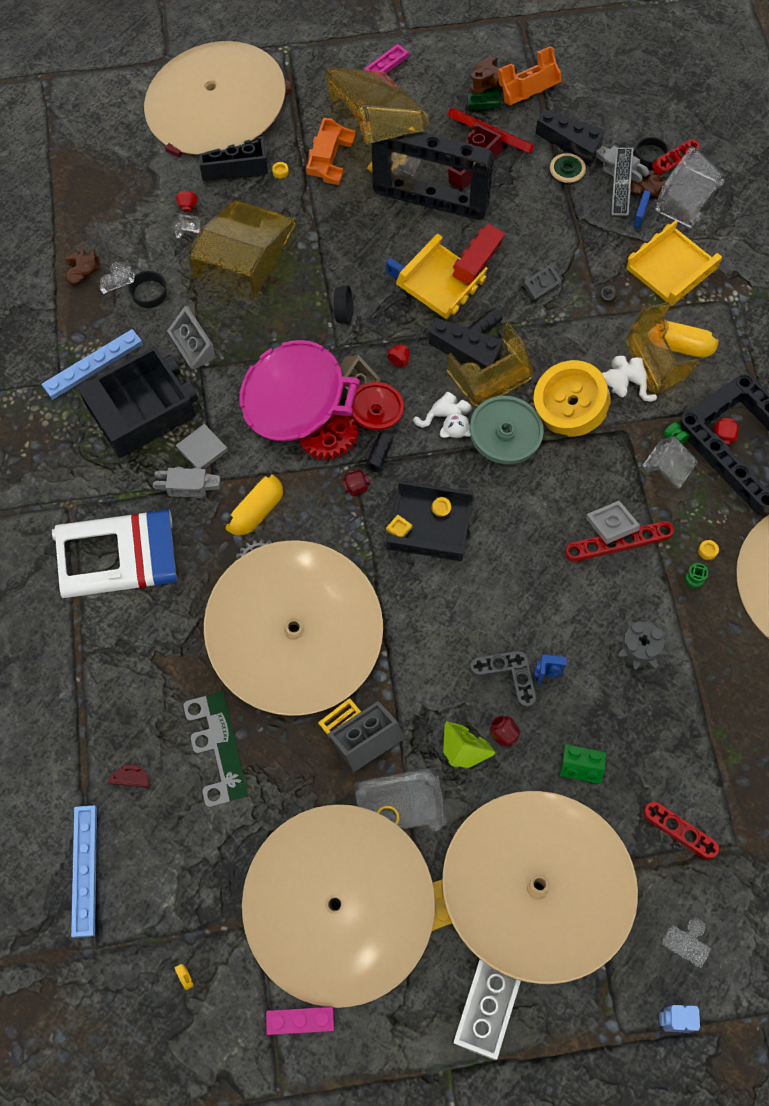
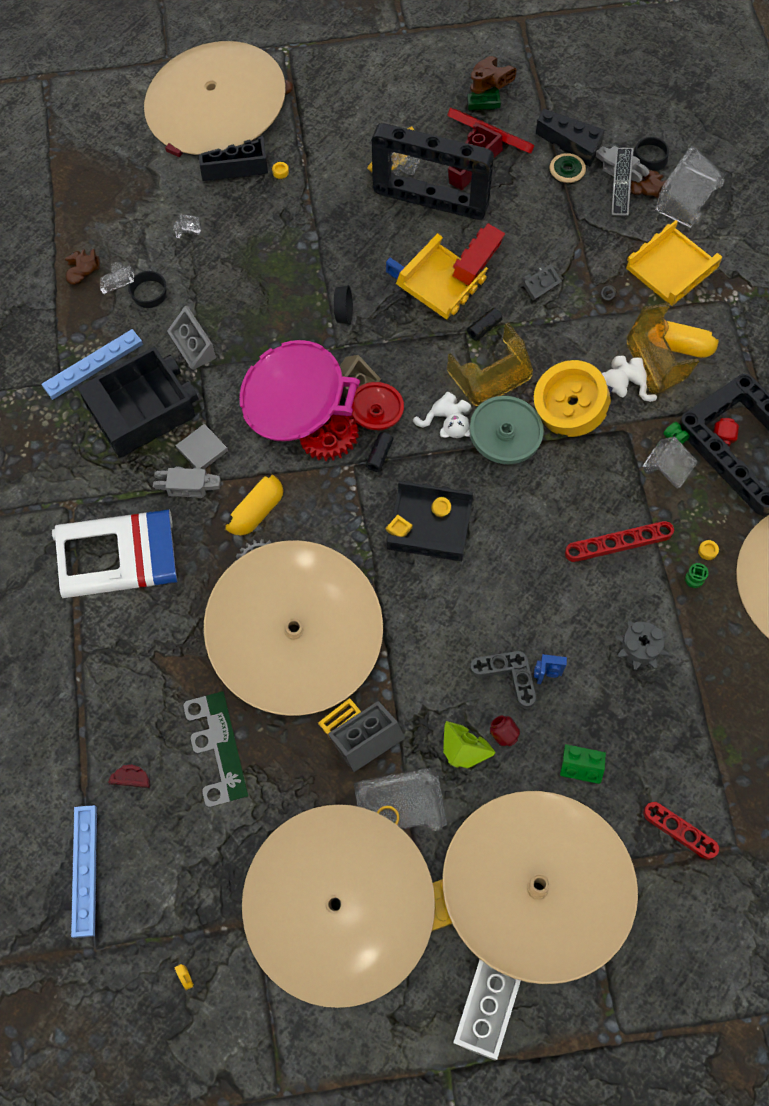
red cone [175,192,198,212] -> none
clear yellow windscreen [188,200,296,299] -> none
dark pink plate [266,1007,334,1035] -> none
orange bracket [306,117,356,185] -> none
clear yellow windscreen [325,67,429,144] -> none
dark red head [342,470,371,496] -> none
dark pink plate [364,44,409,82] -> none
red cone [387,344,410,368] -> none
black wedge [429,318,503,380] -> none
orange bracket [498,46,562,105] -> none
light grey tile [586,501,640,544] -> none
blue tile [633,190,651,228] -> none
red beam [652,139,700,175] -> none
light blue brick [659,1005,700,1033] -> none
clear plate [661,918,712,969] -> none

